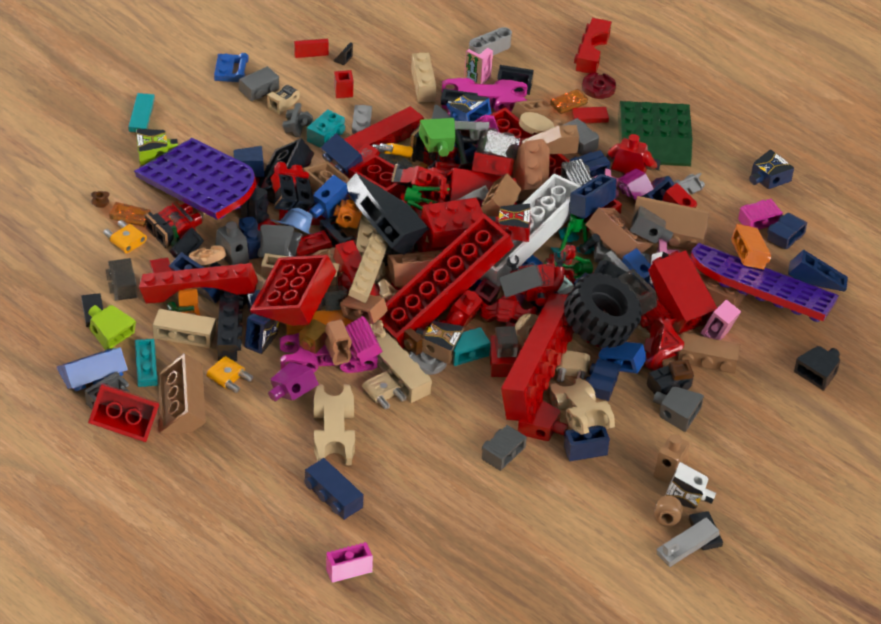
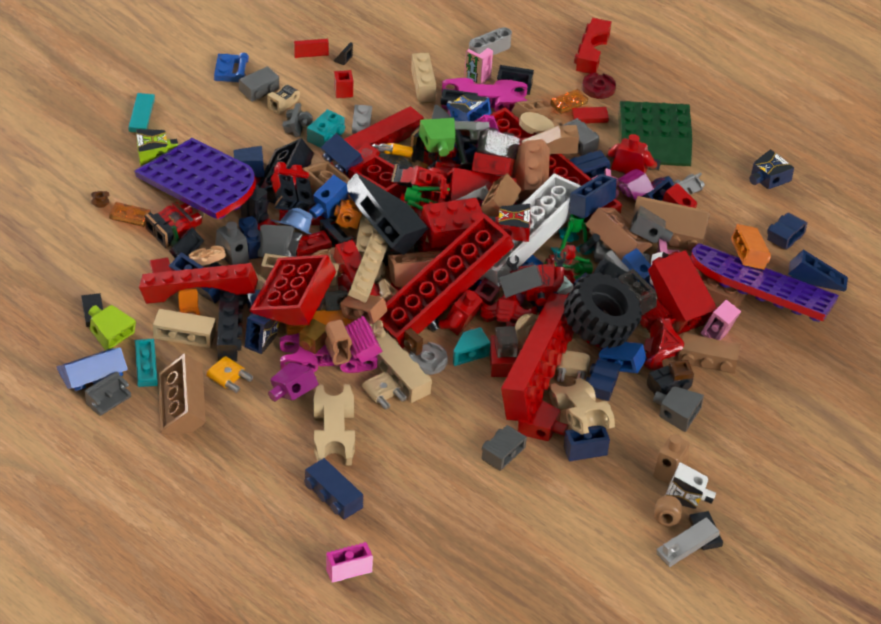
red slope [88,383,159,442] -> none
light orange piece [103,220,147,253] -> none
clear smoke brick [105,258,138,301] -> none
dark green hand [166,302,195,312] -> none
torso [416,321,464,364] -> none
brick [560,159,594,186] -> none
dark pink brick [738,198,783,230] -> none
black torso [794,346,841,391] -> none

